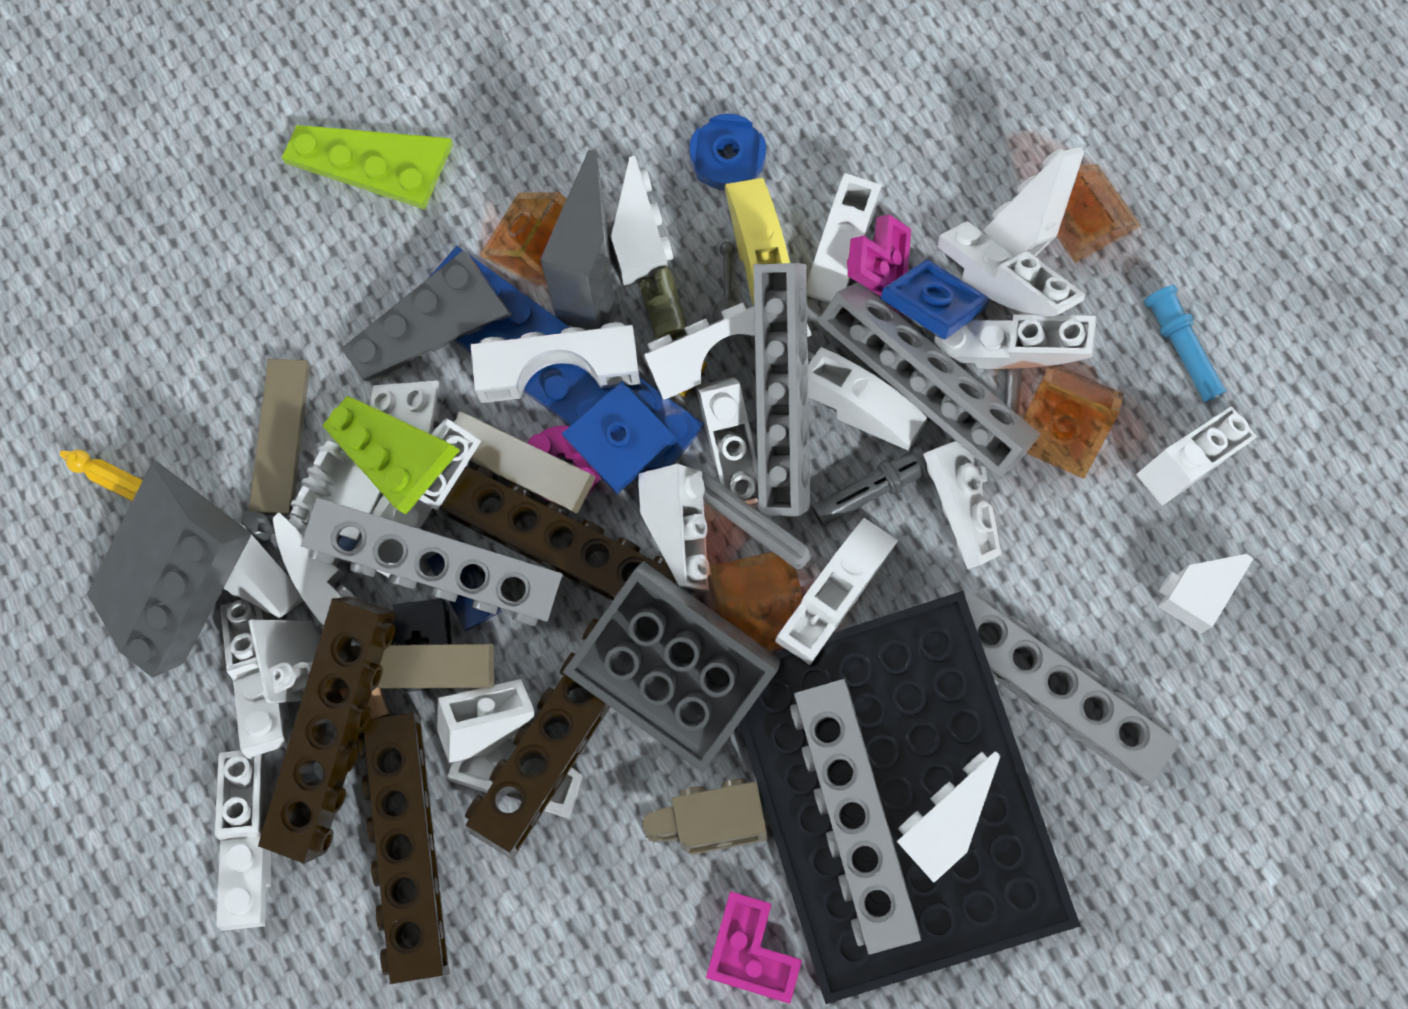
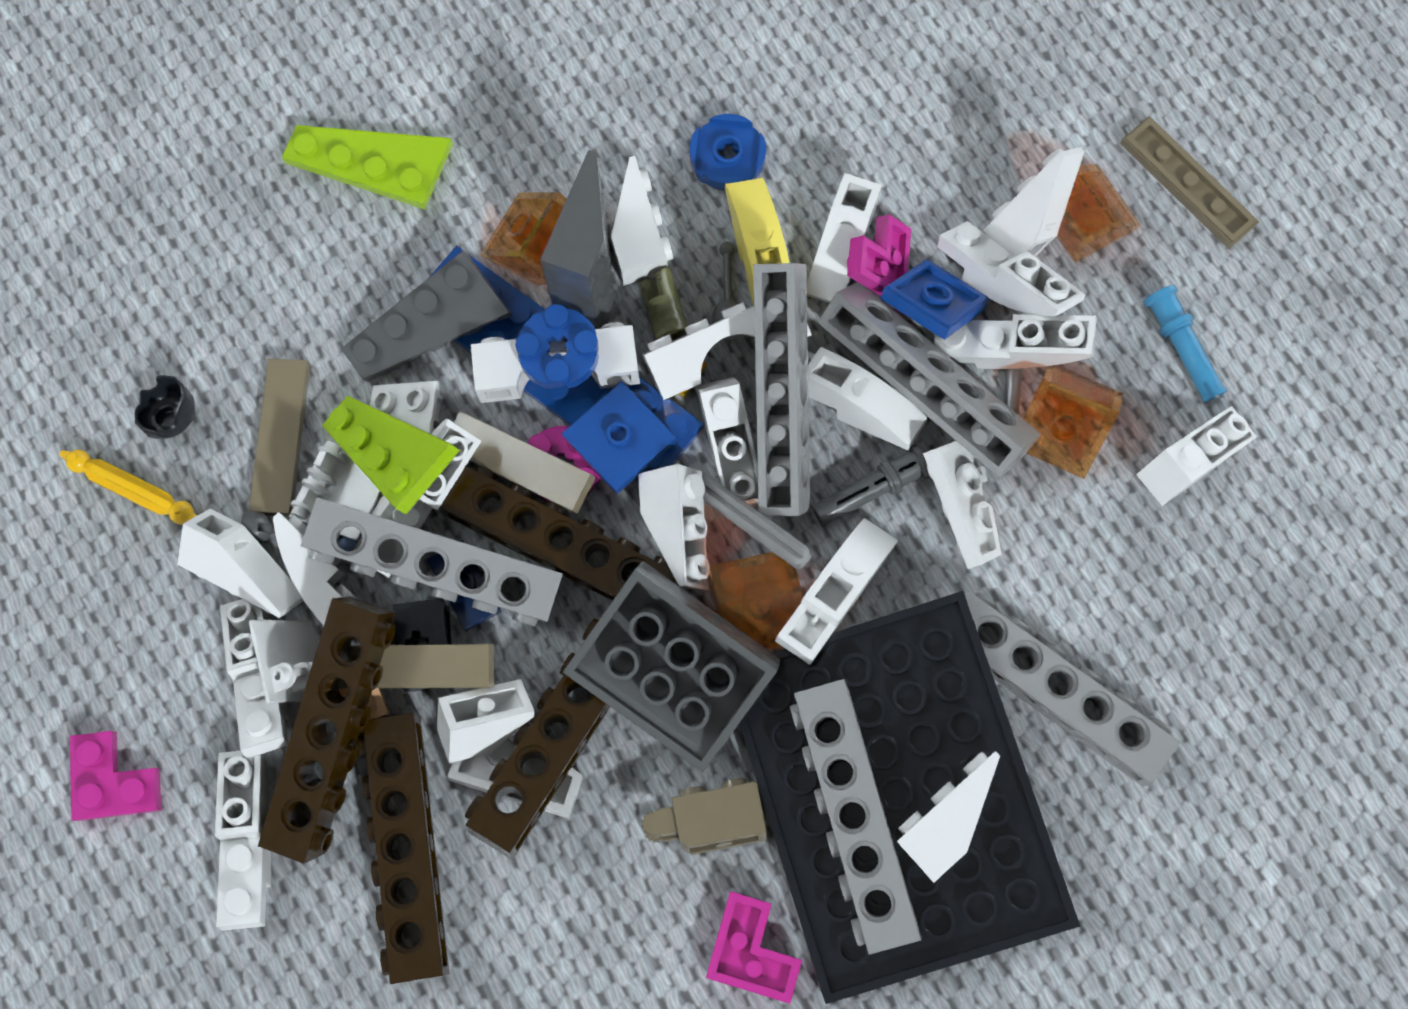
dark grey slope [87,461,252,678] -> none
white slope [1158,554,1254,633] -> none
none -> dark pink plate [70,731,161,821]
none -> black hair [134,375,196,439]
none -> blue plate [515,304,599,389]
none -> dark tan tile [1120,116,1260,249]

